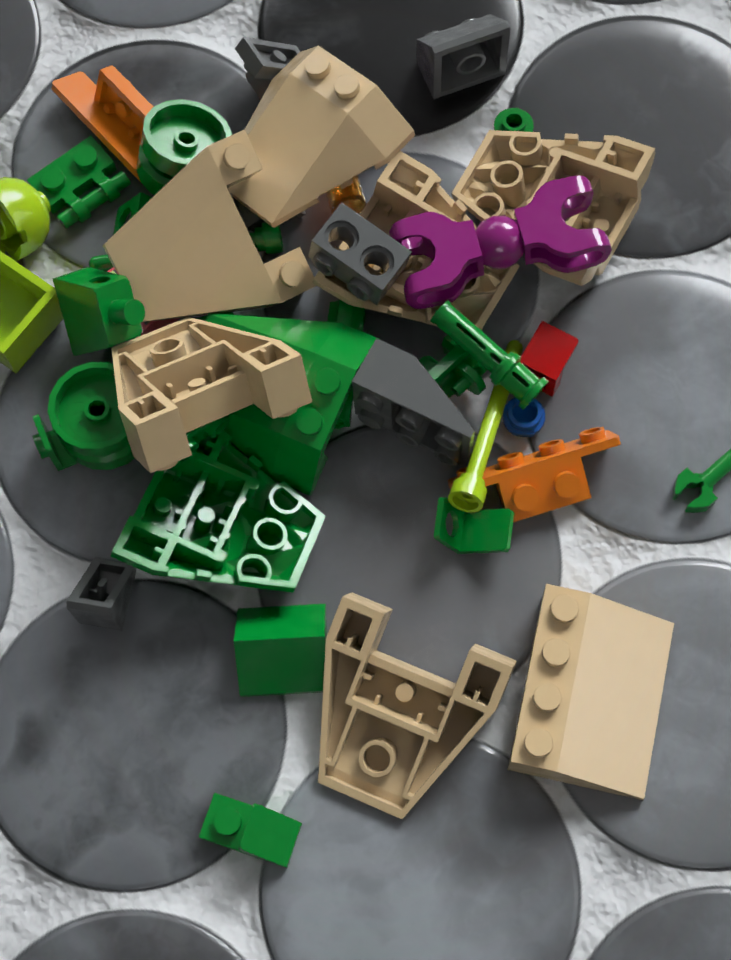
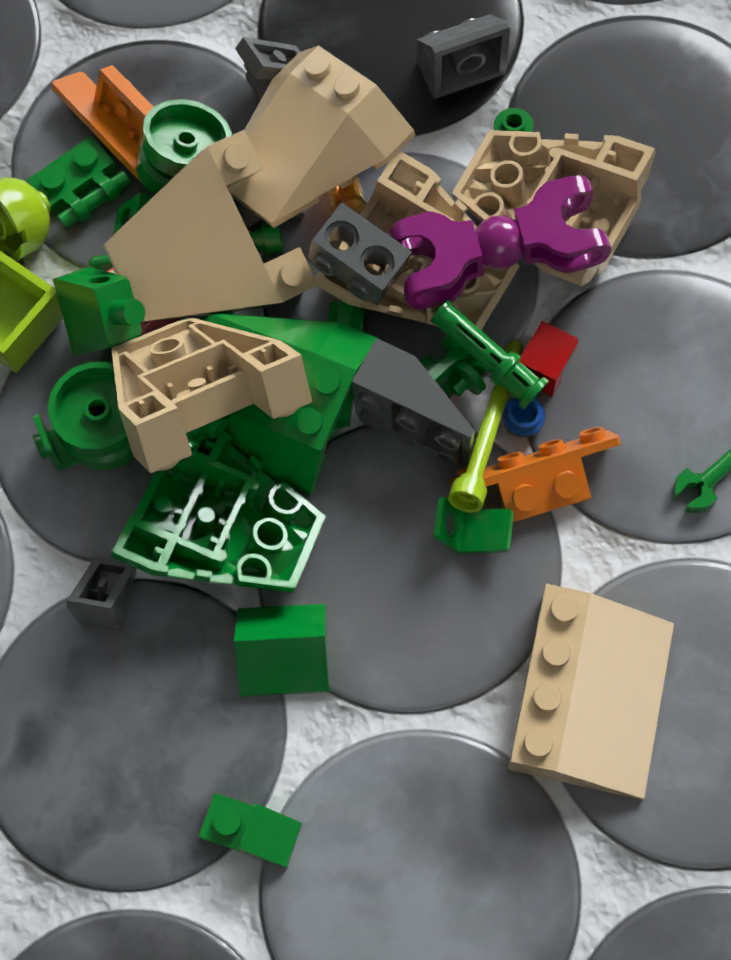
tan wedge [318,592,517,819] -> none

